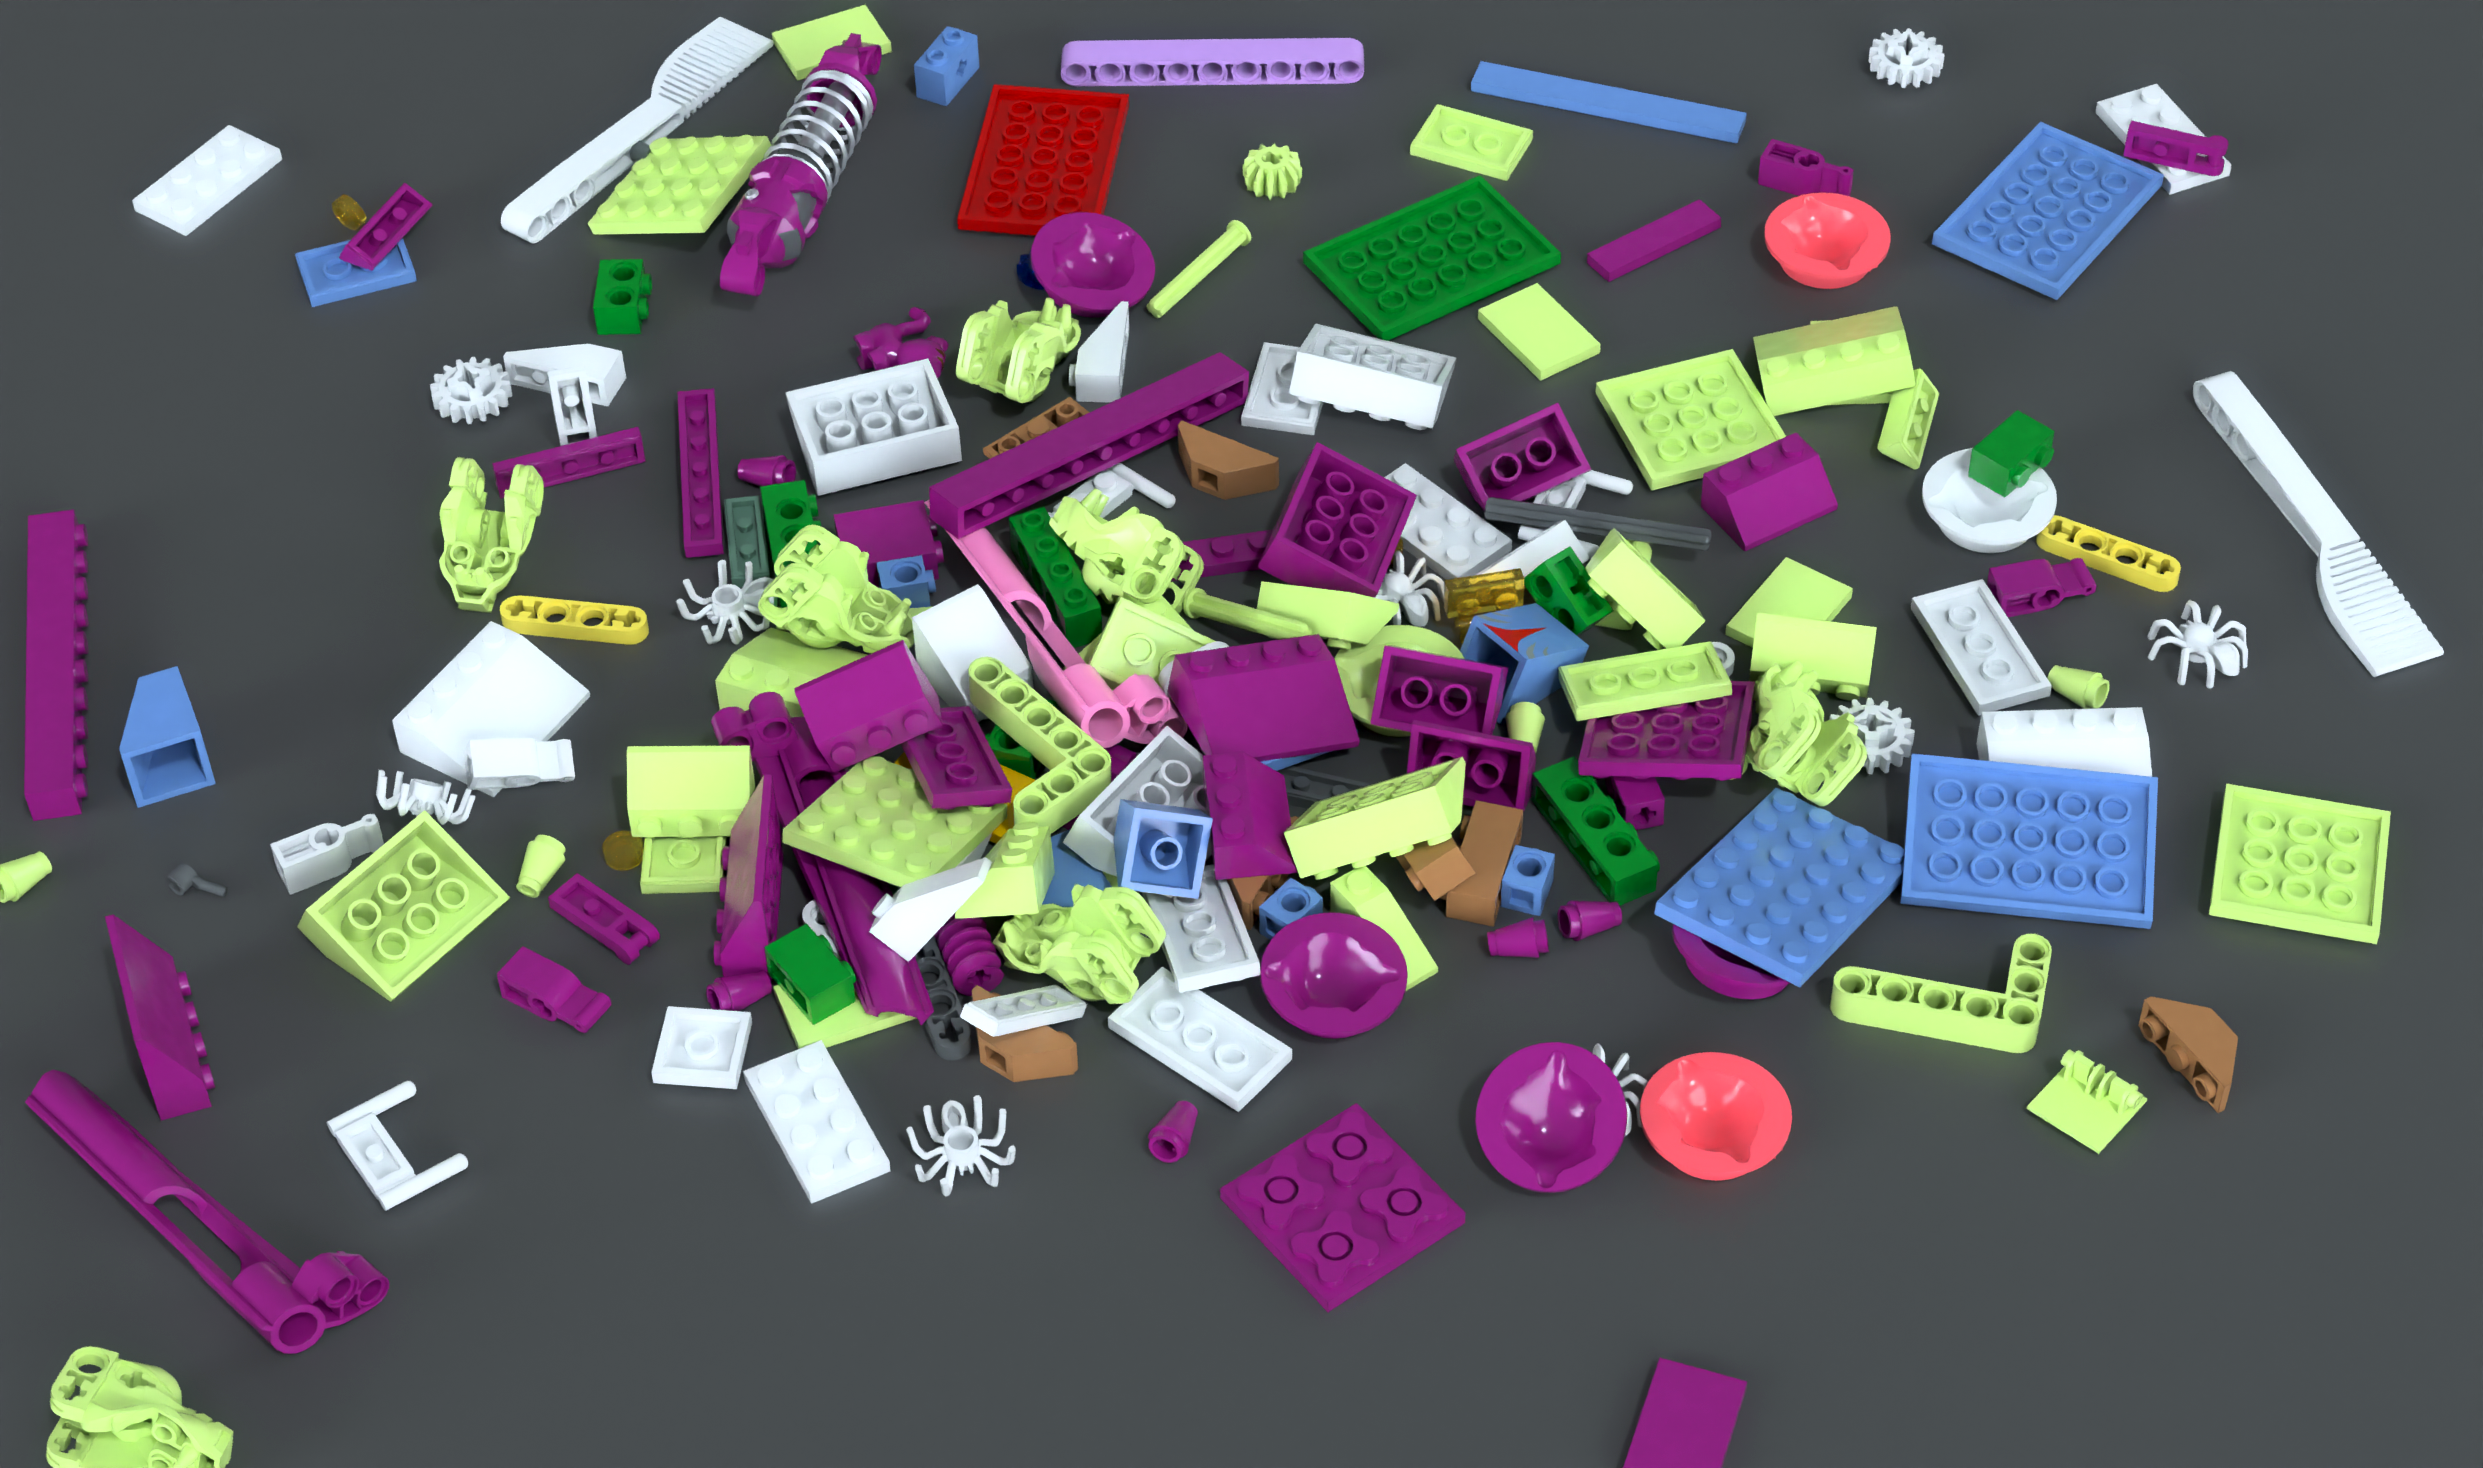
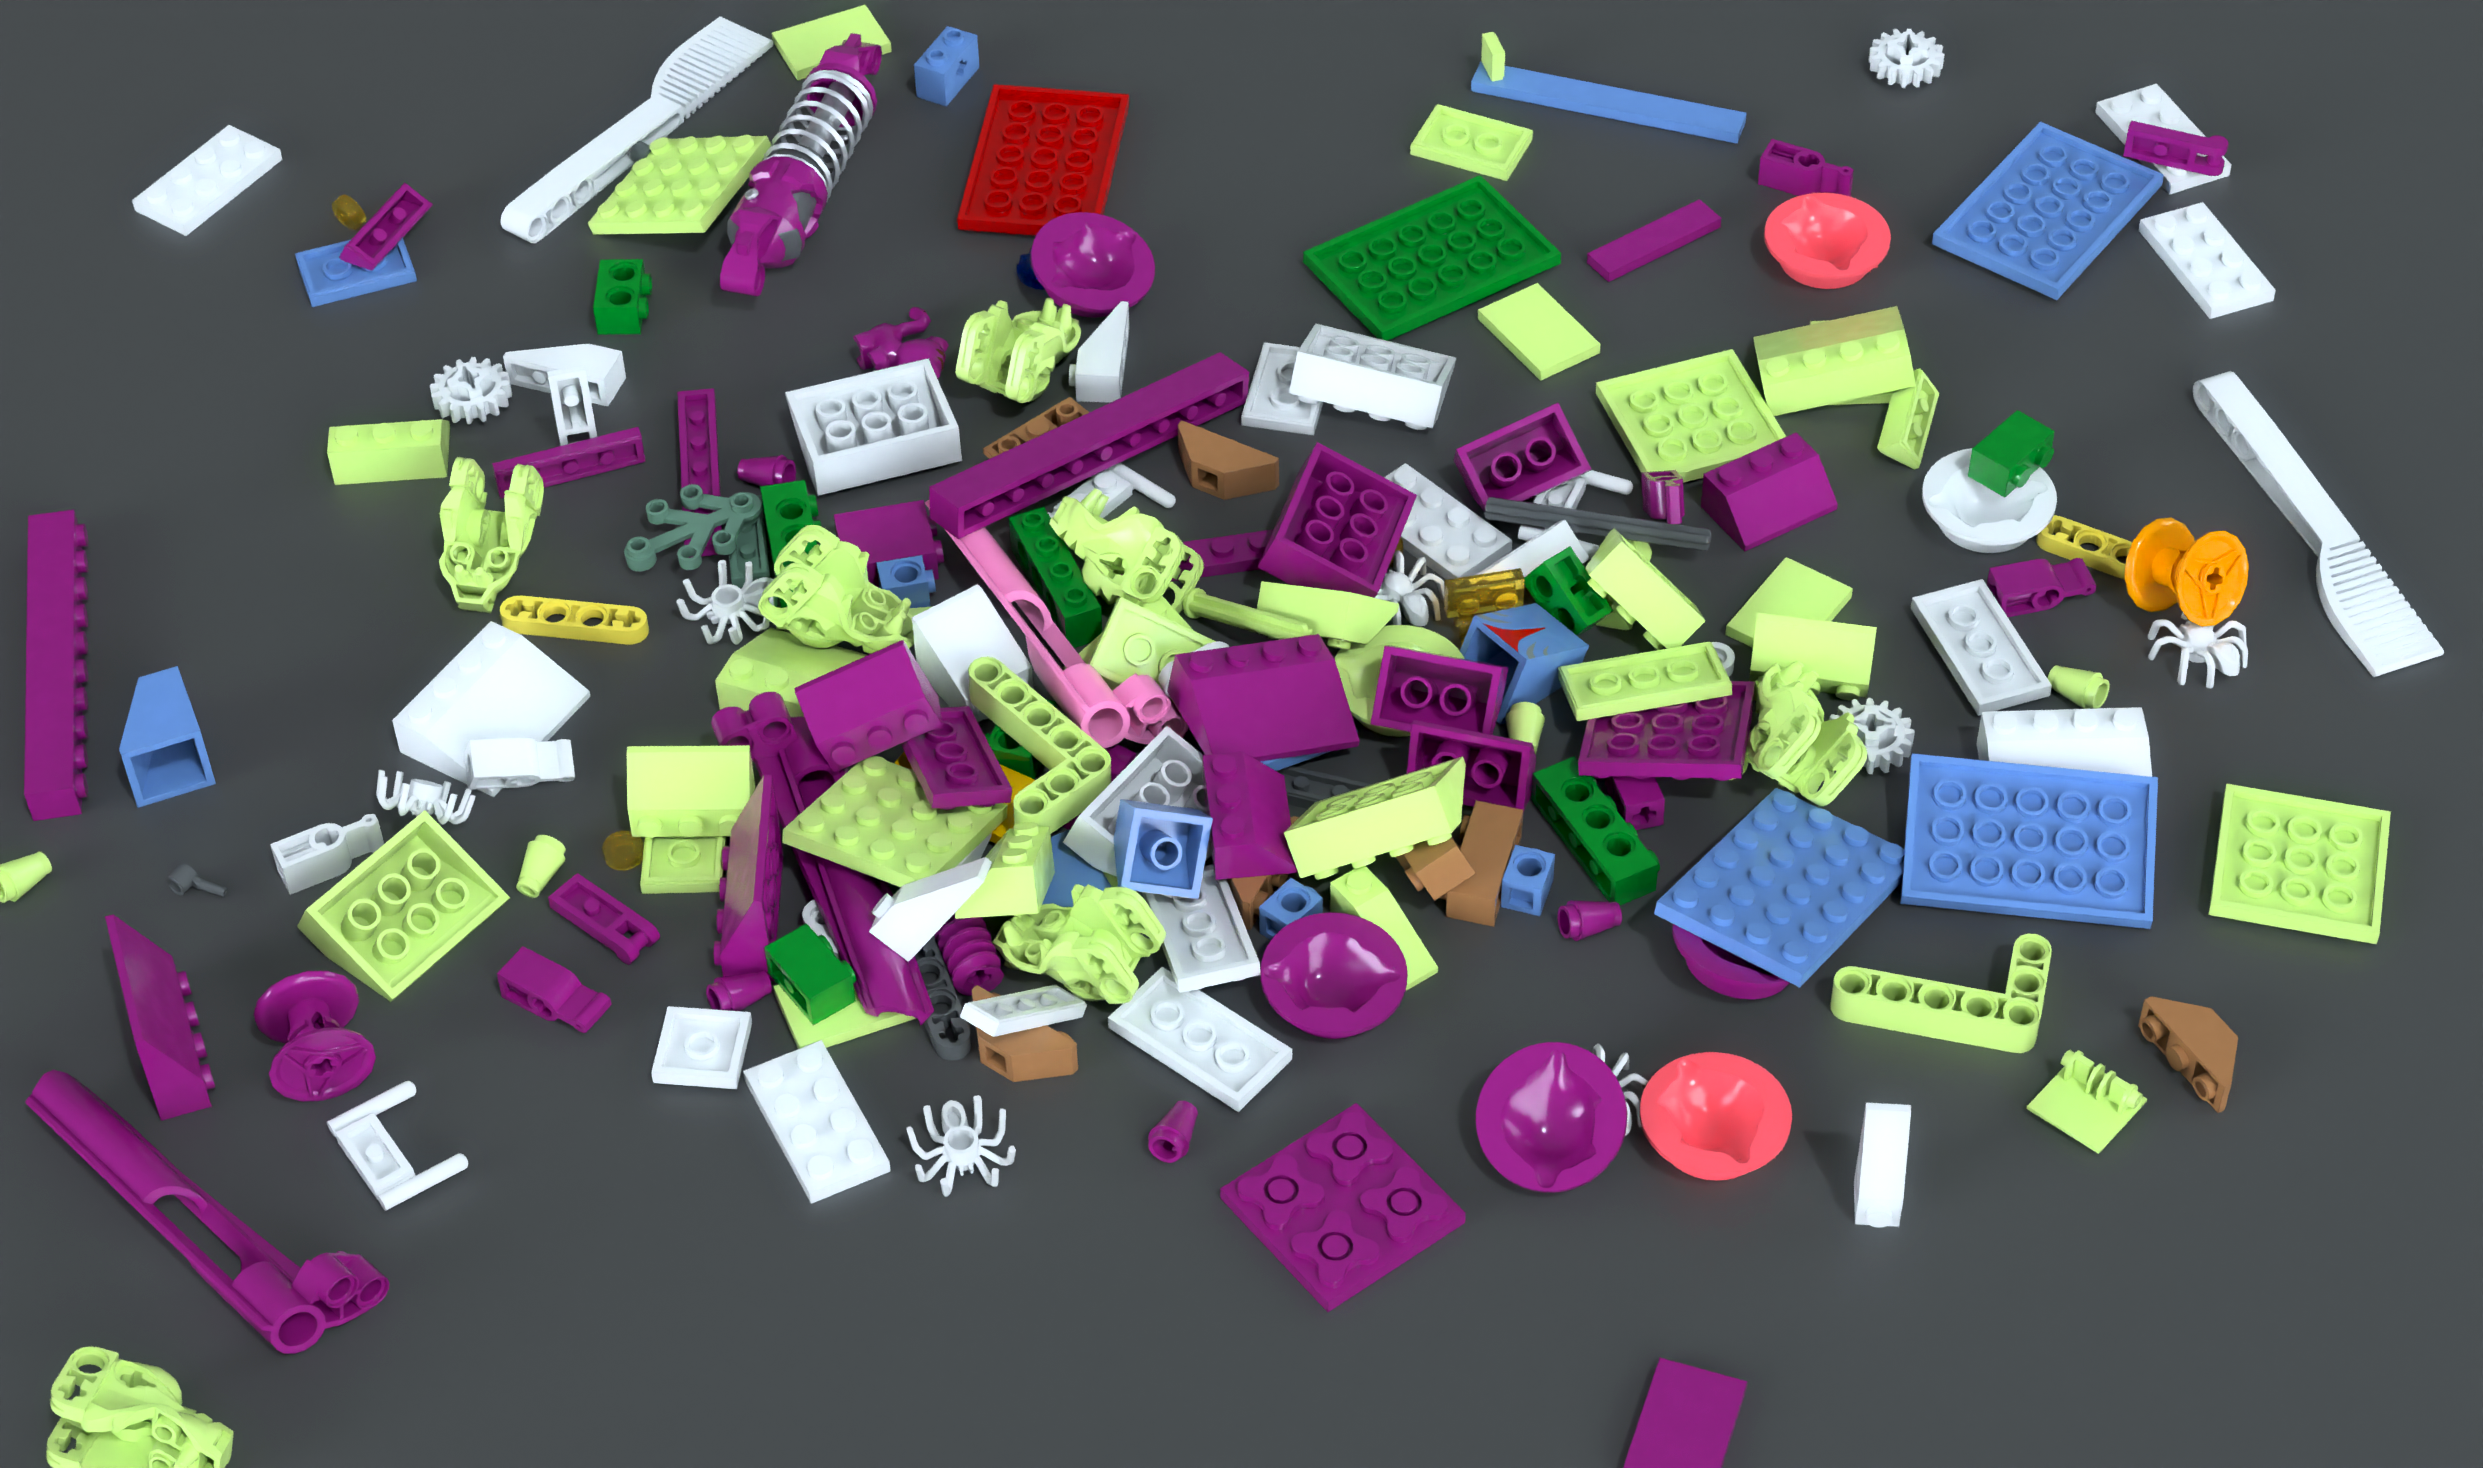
lavender beam [1061,38,1364,86] -> none
yellowish green axle [1147,220,1251,318] -> none
yellowish green gear [1243,143,1302,200] -> none
magenta cone [1487,917,1549,958] -> none
none -> magenta piece [253,971,376,1102]
none -> yellowish green slope [327,419,450,485]
none -> sand green plant [624,484,762,572]
none -> yellowish green tile [1481,32,1505,81]
none -> magenta piece [1641,470,1685,524]
none -> white slope [1854,1103,1911,1228]
none -> light orange piece [2124,517,2249,627]
none -> white plate [2139,202,2276,319]

